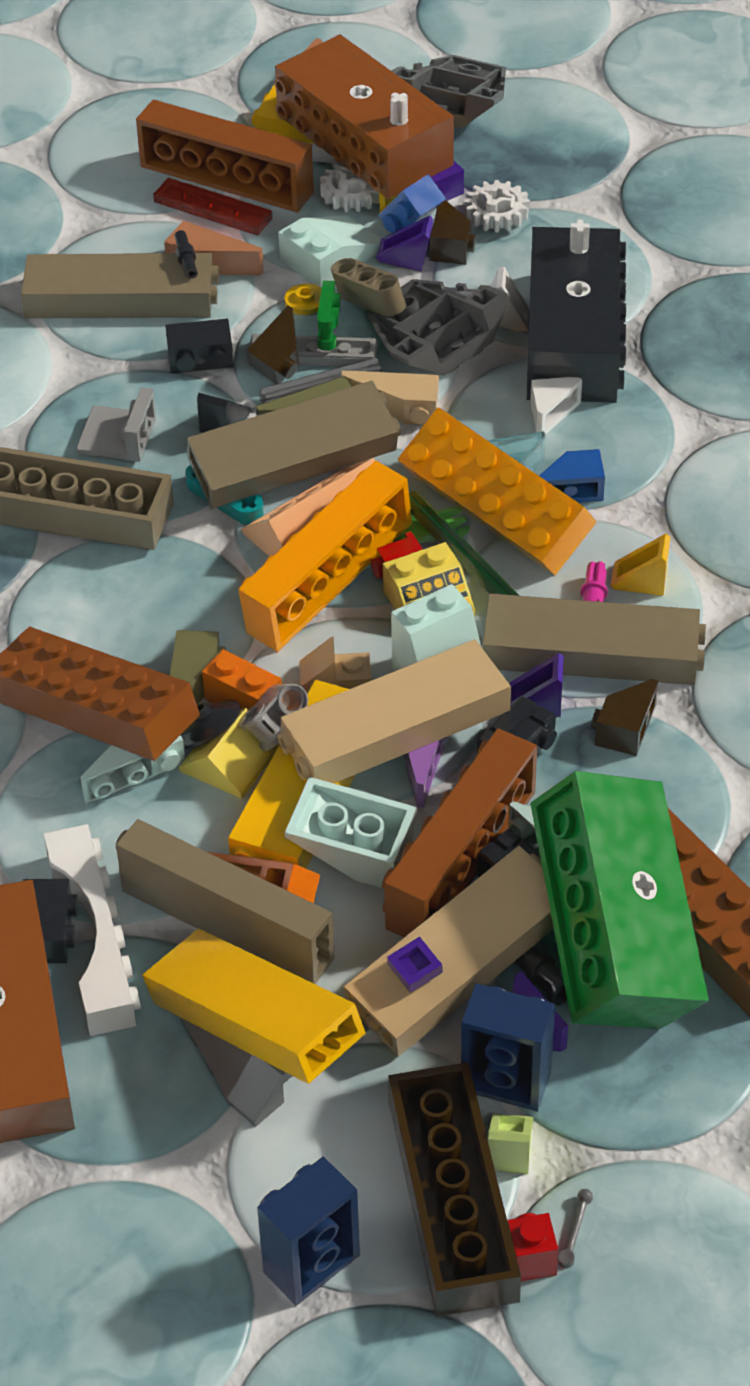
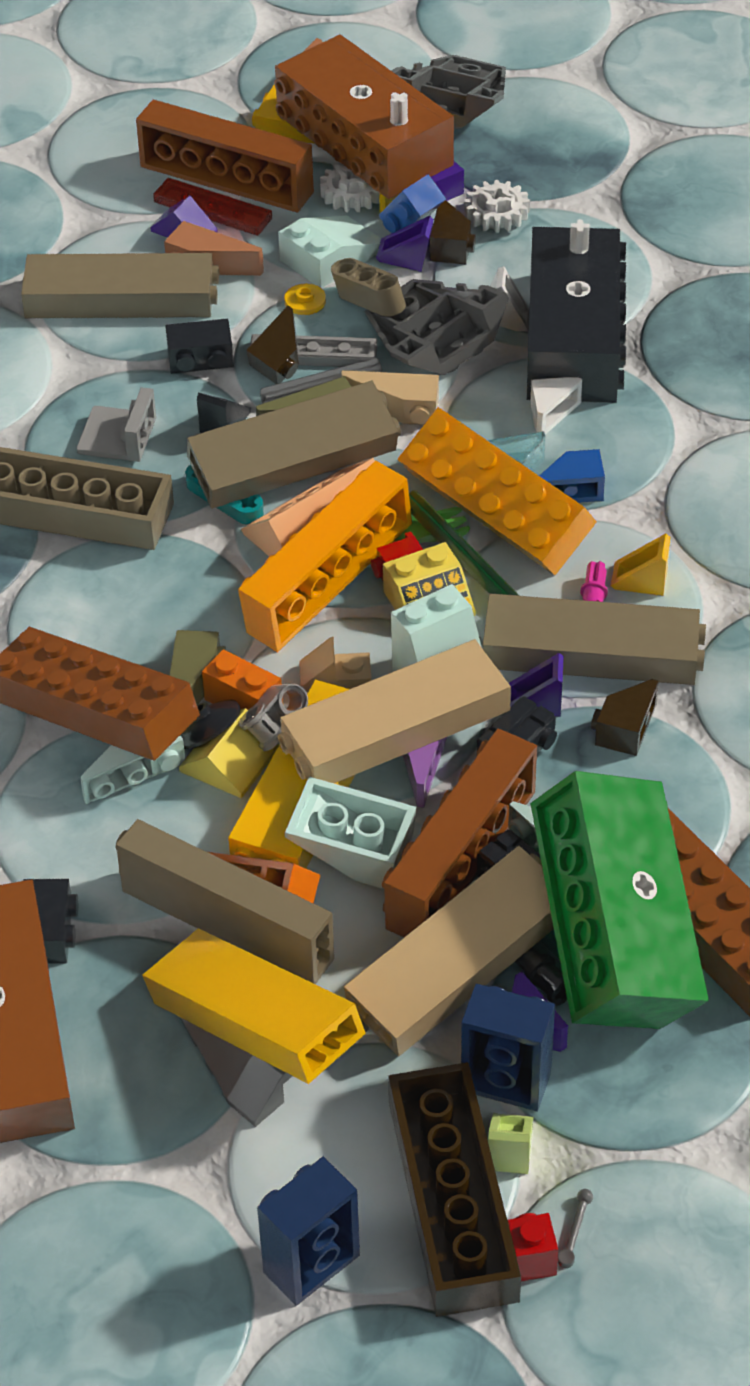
white arch [44,824,141,1036] -> none
black bar [174,230,198,279] -> none
green plate [317,281,341,351] -> none
dark purple plate [387,936,443,993] -> none
none -> slope [150,195,218,238]

